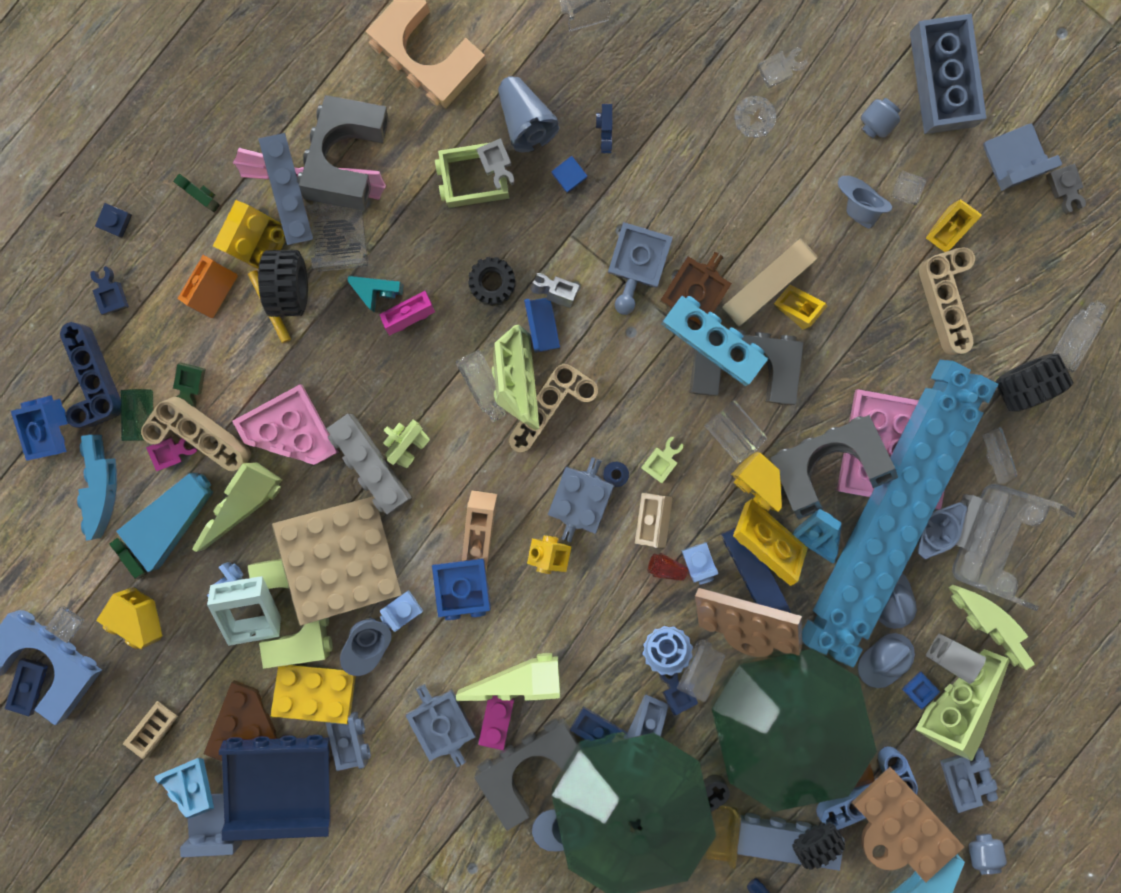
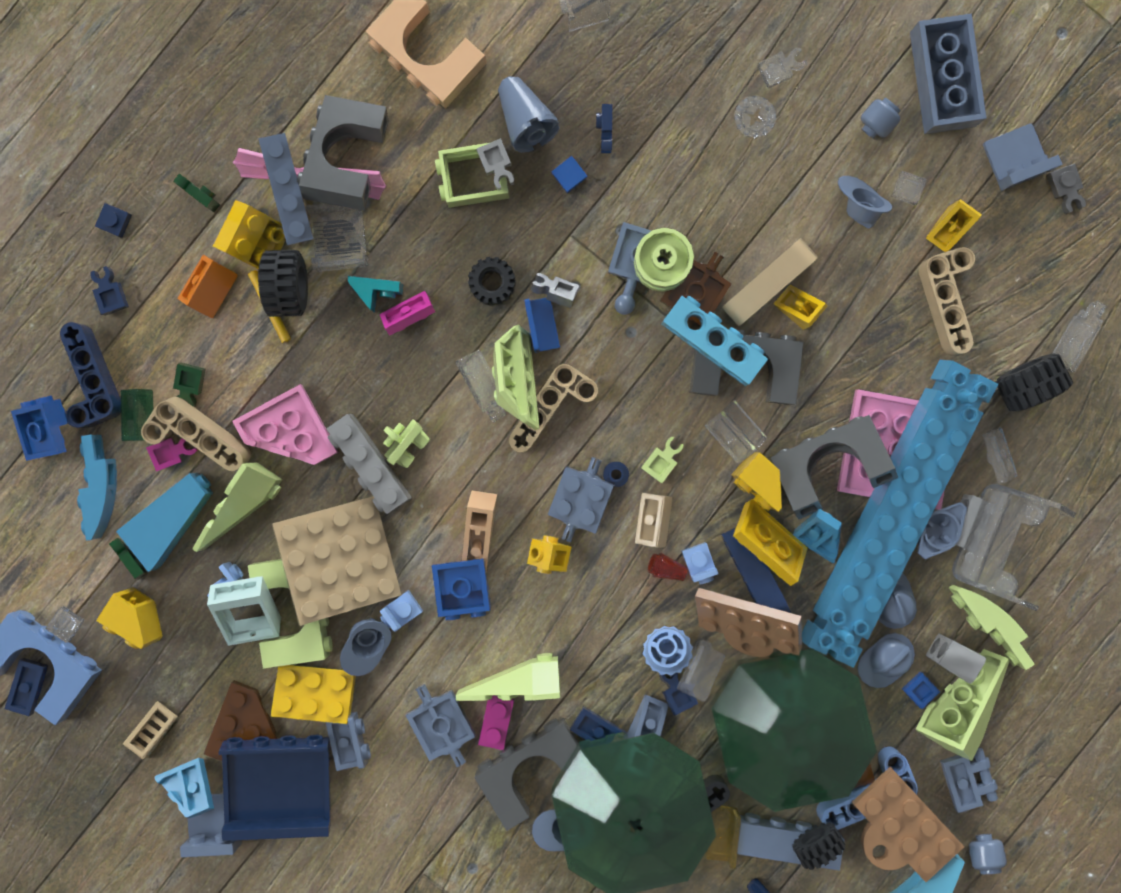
none -> yellowish green wheel [634,228,694,292]

